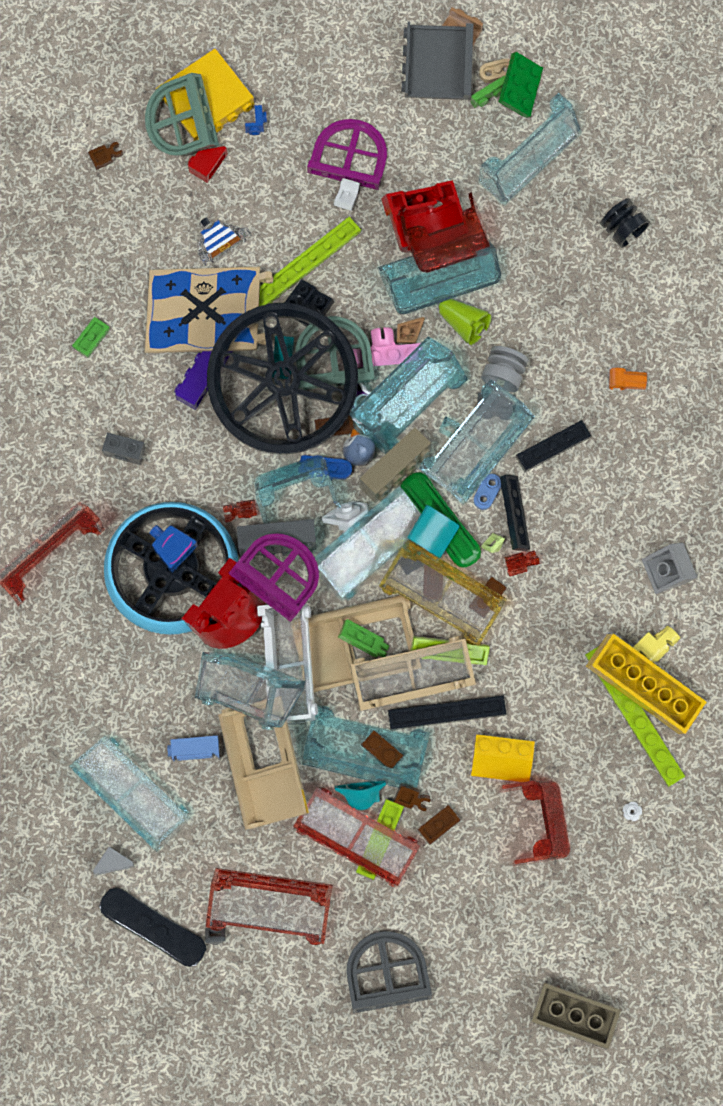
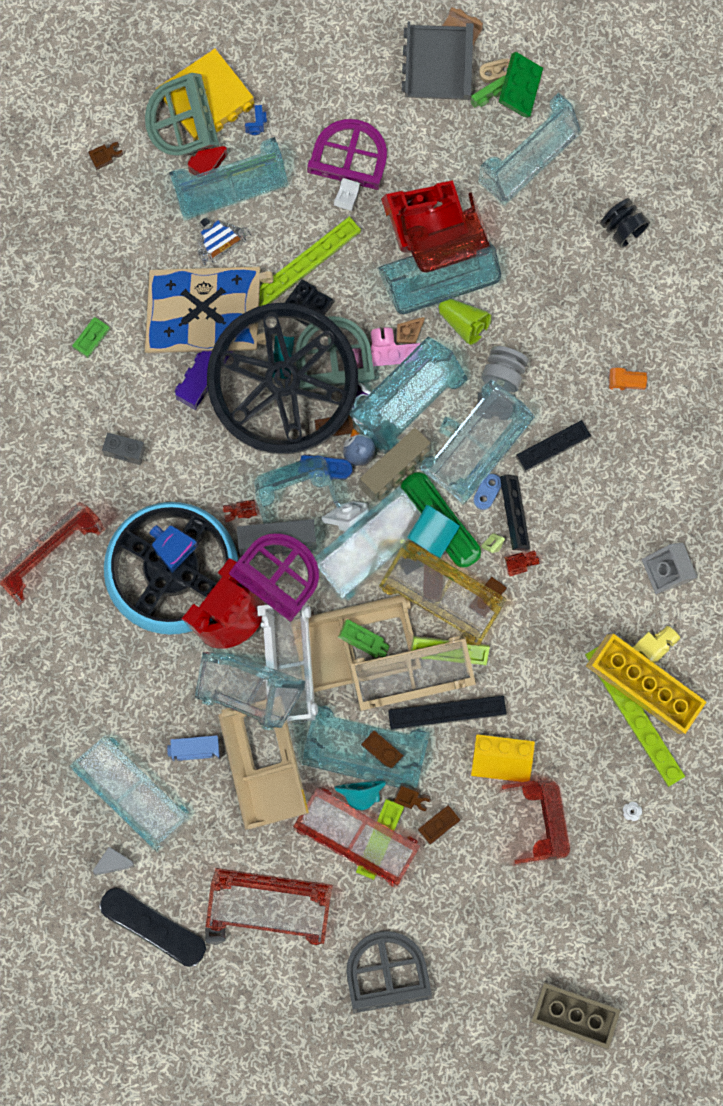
none -> clear light blue windscreen [169,137,288,221]

